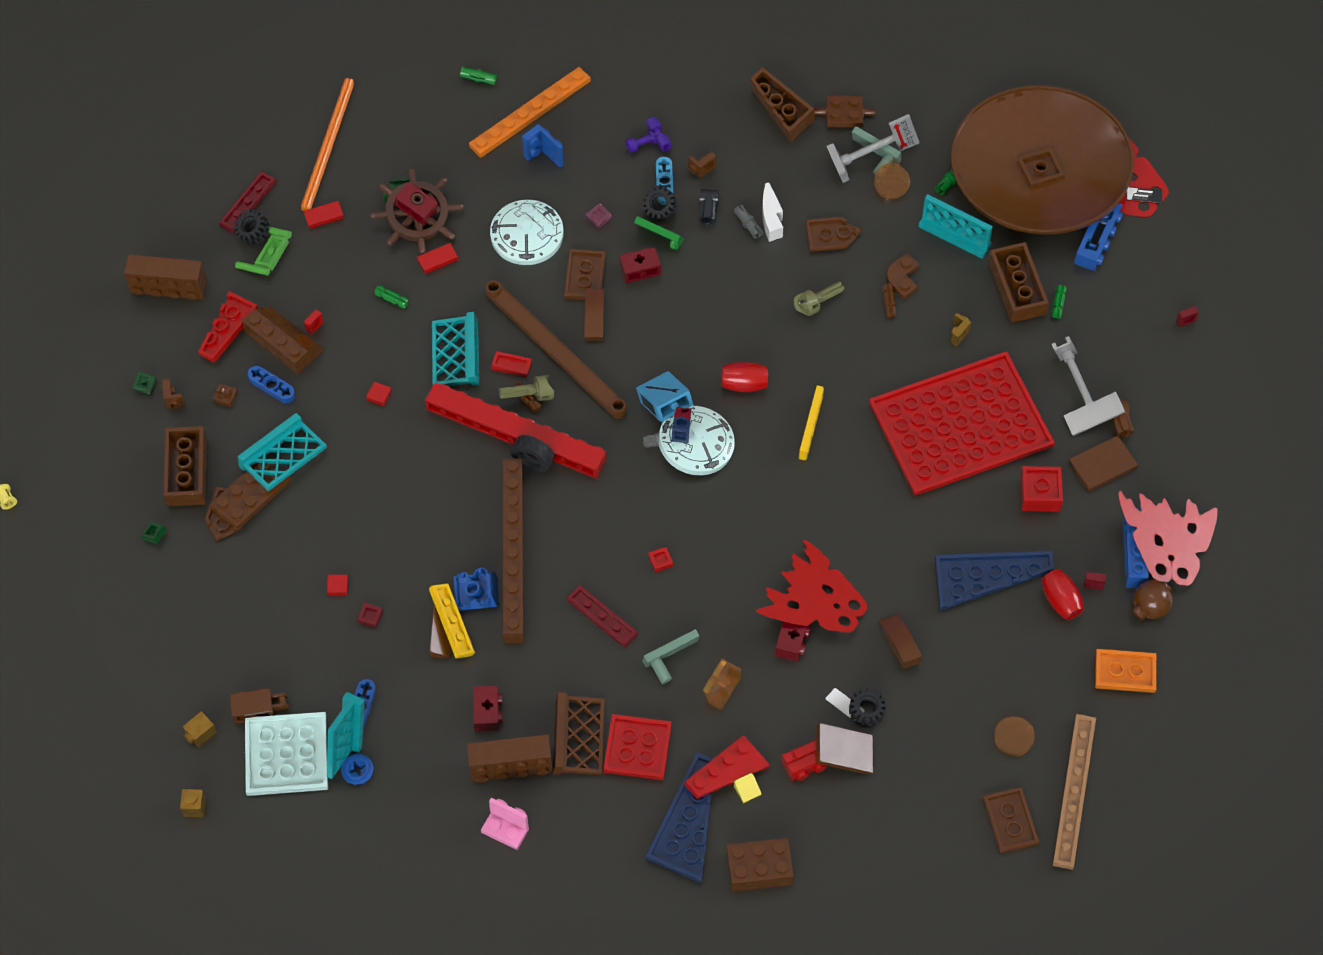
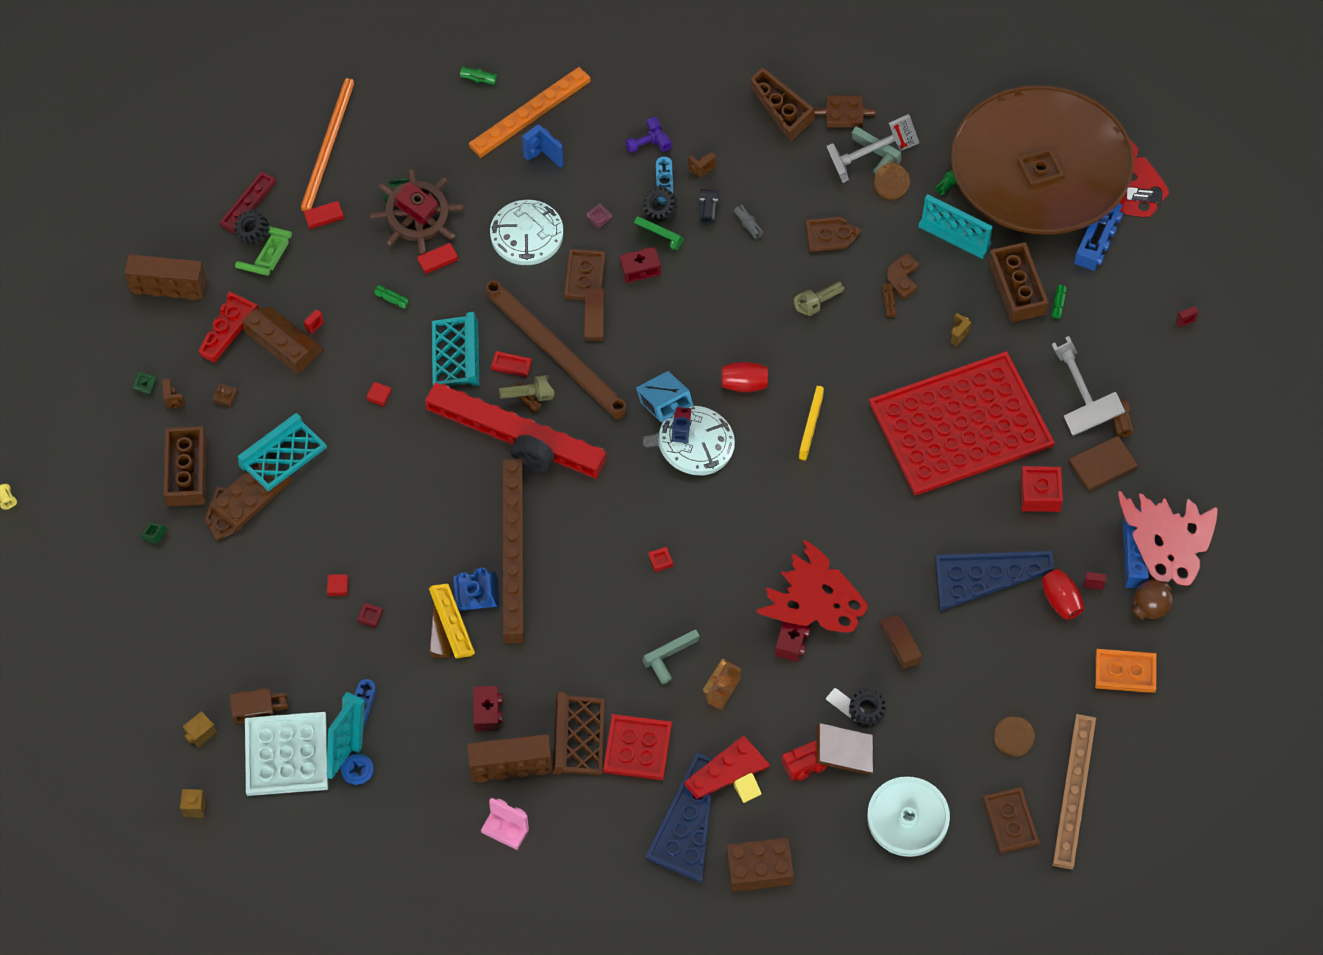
blue beam [248,366,295,404] -> none
dark red tile [567,585,638,648] -> none
white slope [762,183,783,242] -> none
none -> light aqua dish [867,777,950,857]

